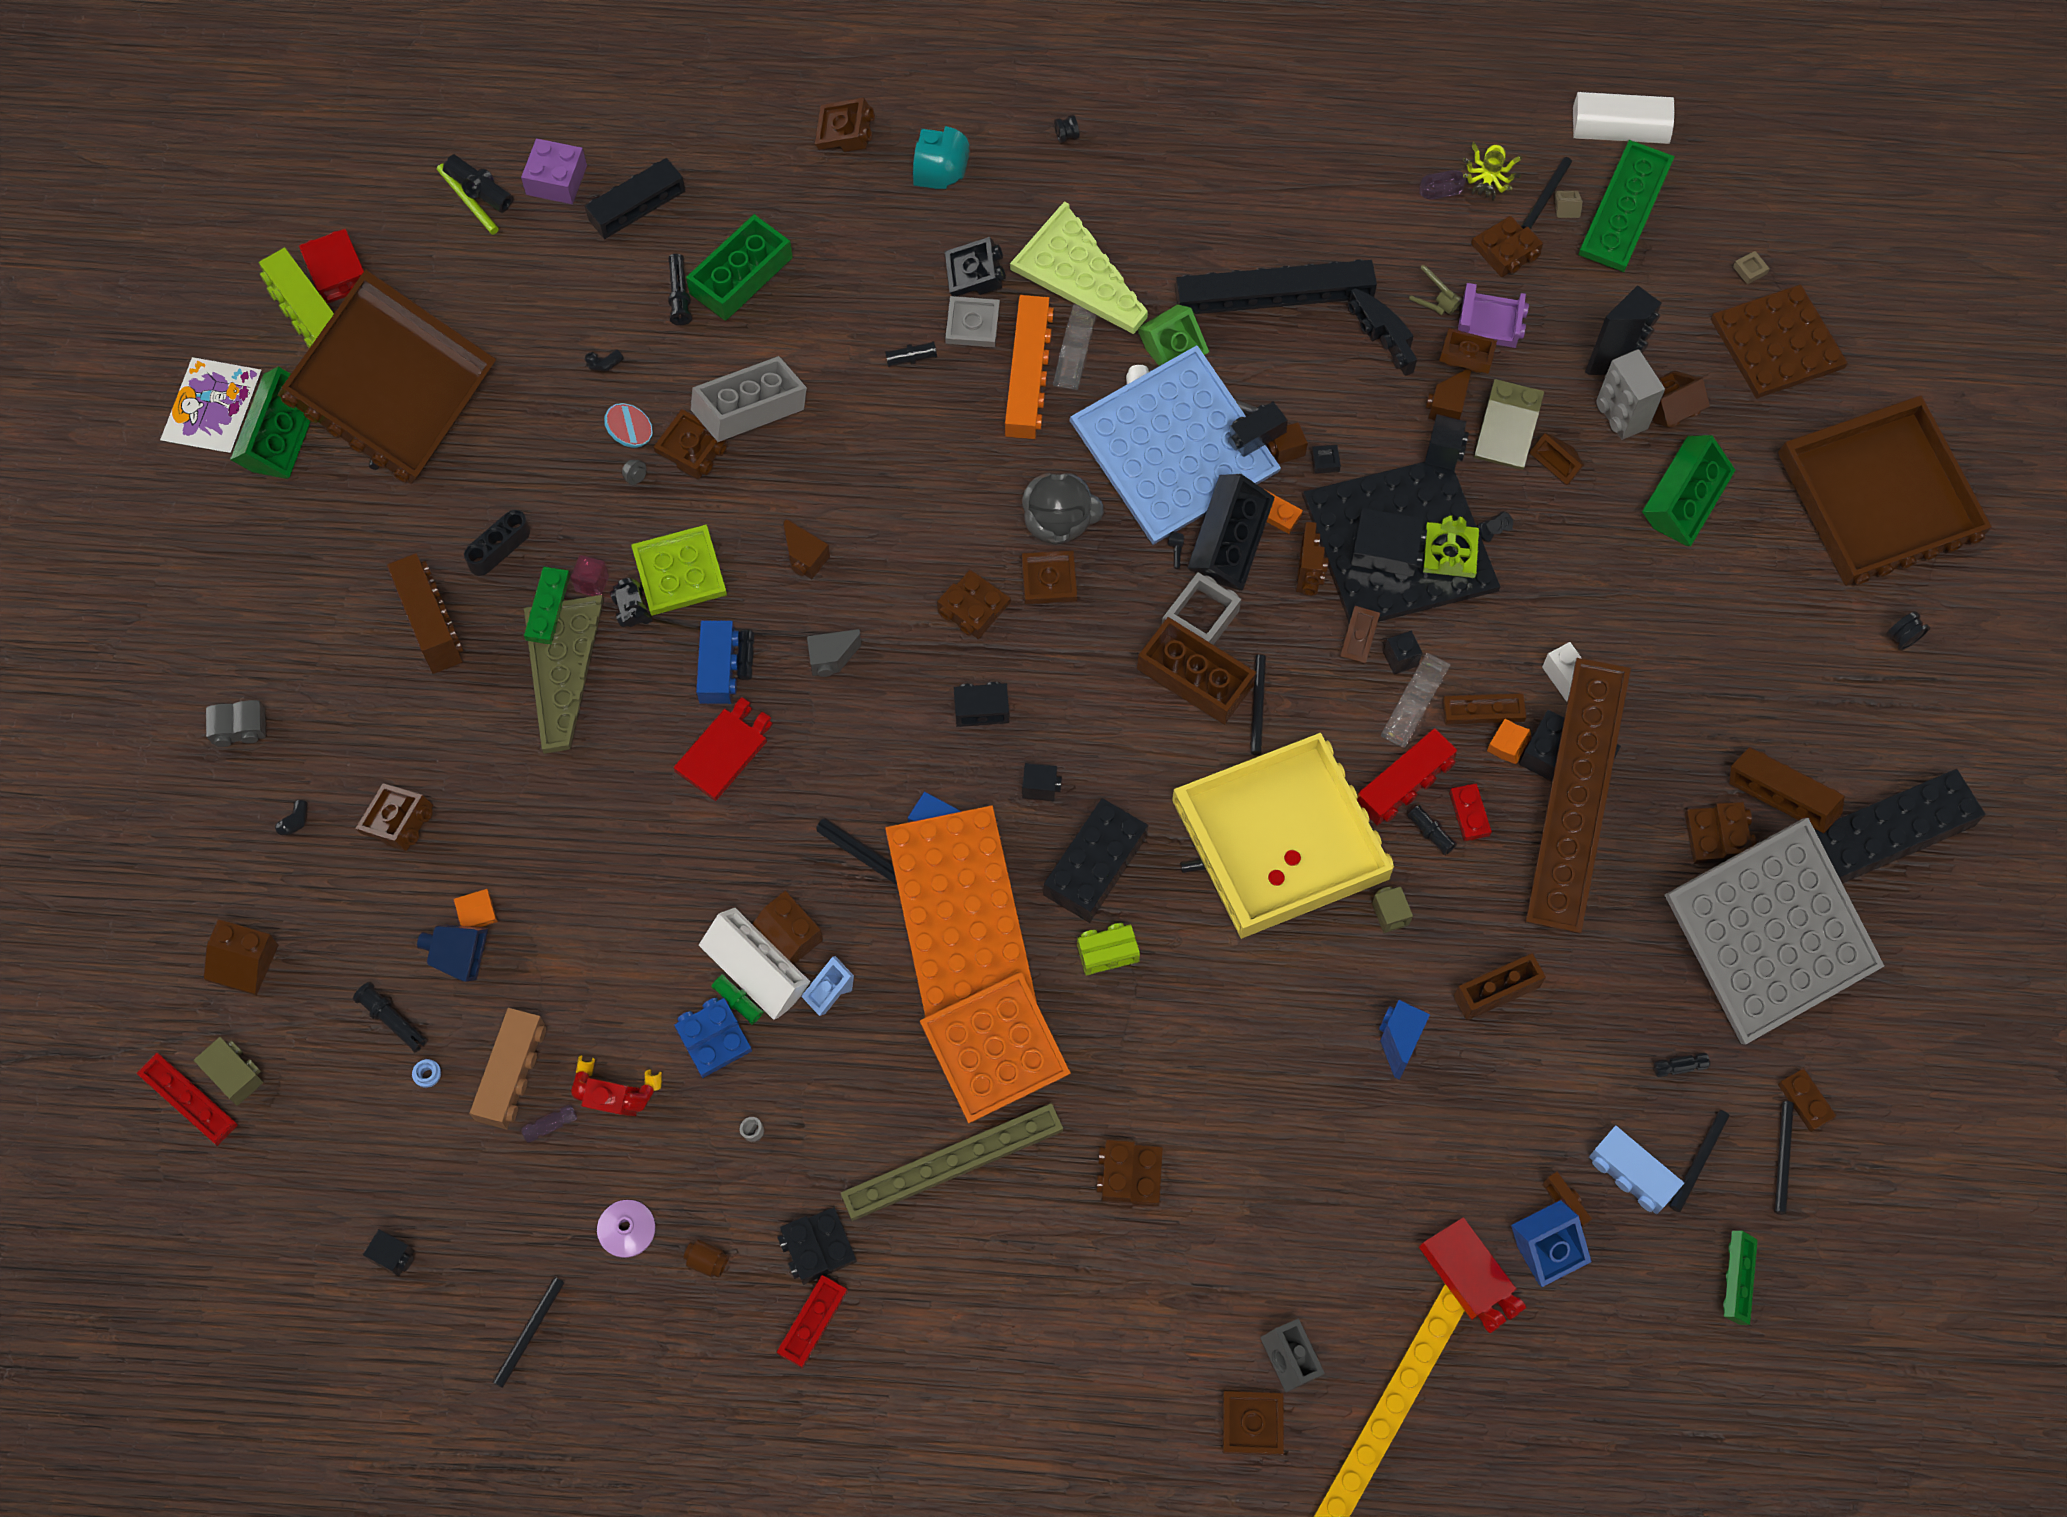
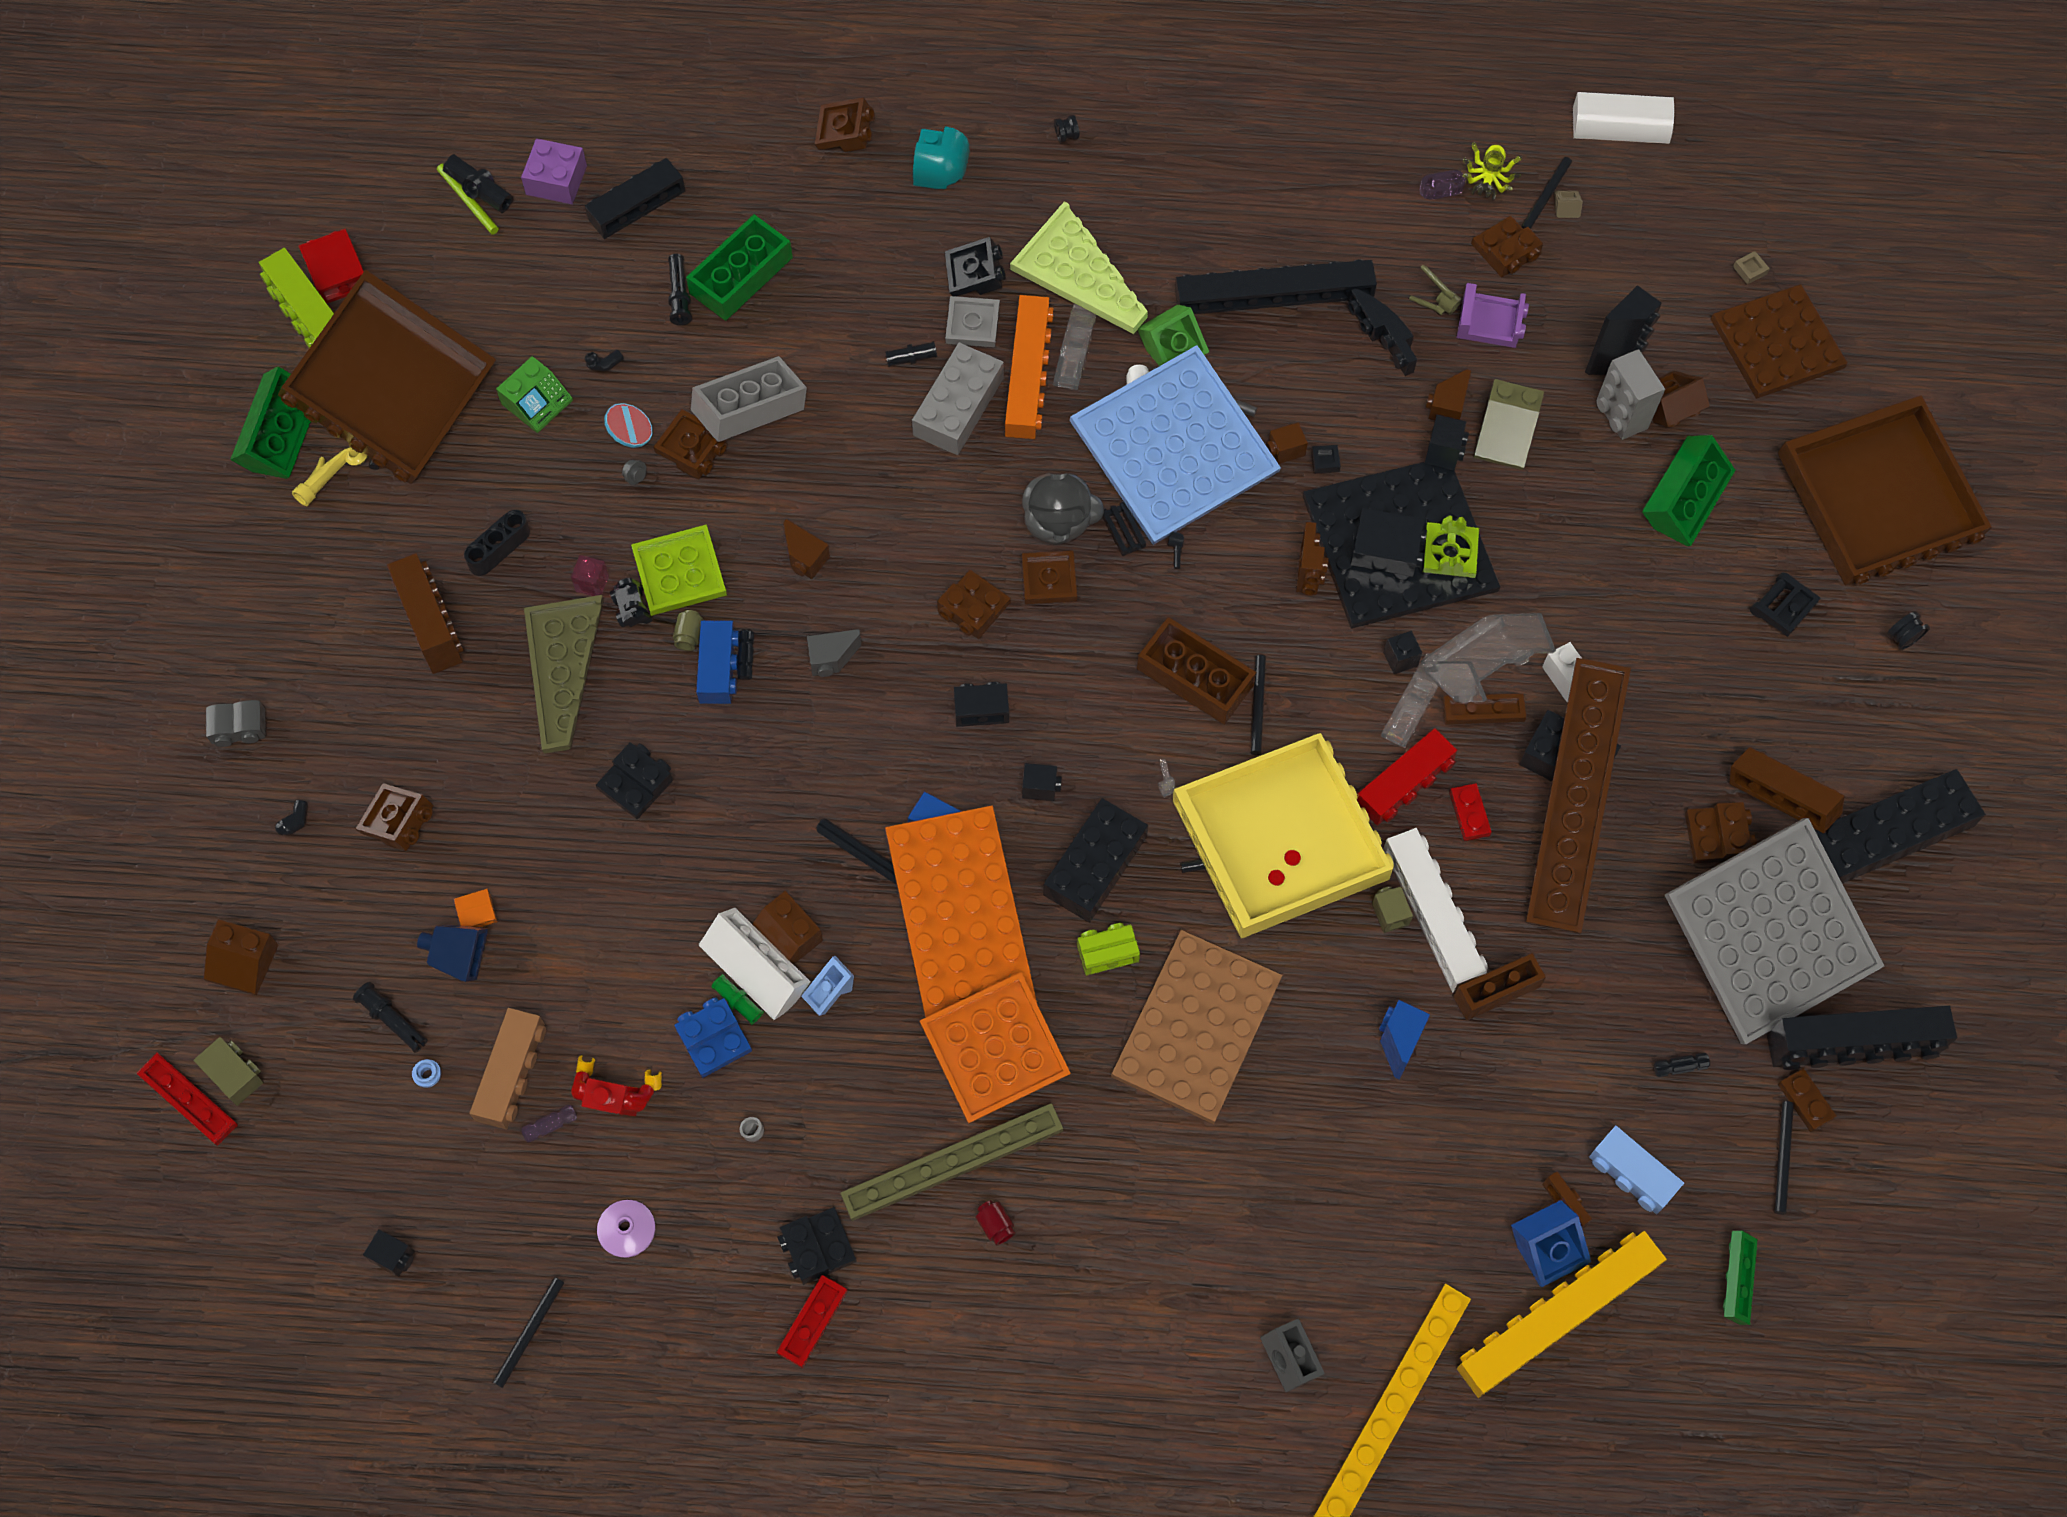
sticker [160,357,261,453] -> none
green plate [524,567,570,645] -> none
red tile [673,697,773,801] -> none
reddish brown brick [683,1239,729,1278] -> none
reddish brown plate [1097,1140,1163,1206] -> none
light grey window [1162,572,1241,645] -> none
black slope [1187,474,1275,590] -> none
reddish brown plate [1223,1391,1284,1456] -> none
black brick [1229,401,1288,457] -> none
orange plate [1264,489,1303,534] -> none
reddish brown plate [1340,606,1380,664] -> none
black pin [1407,805,1457,855] -> none
red tile [1419,1217,1526,1333] -> none
reddish brown plate [1439,328,1497,374] -> none
black piece [1477,511,1513,542] -> none
orange piece [1487,719,1532,764] -> none
reddish brown slope [1529,433,1584,485] -> none
green plate [1578,140,1675,272] -> none
black bar [1670,1110,1730,1212] -> none
none -> light yellow plant [292,447,367,506]
none -> bright green slope [496,356,573,433]
none -> black plate [596,742,673,820]
none -> olive brick [673,610,704,651]
none -> light grey brick [912,343,1004,455]
none -> dark red brick [975,1200,1016,1246]
none -> black tile [1102,502,1146,556]
none -> medium nougat plate [1111,930,1282,1124]
none -> clear hand [1158,759,1175,797]
none -> white brick [1383,828,1488,993]
none -> clear windscreen [1421,613,1556,704]
none -> yellow brick [1457,1231,1667,1398]
none -> black plate [1750,572,1821,637]
none -> black brick [1767,1005,1957,1070]

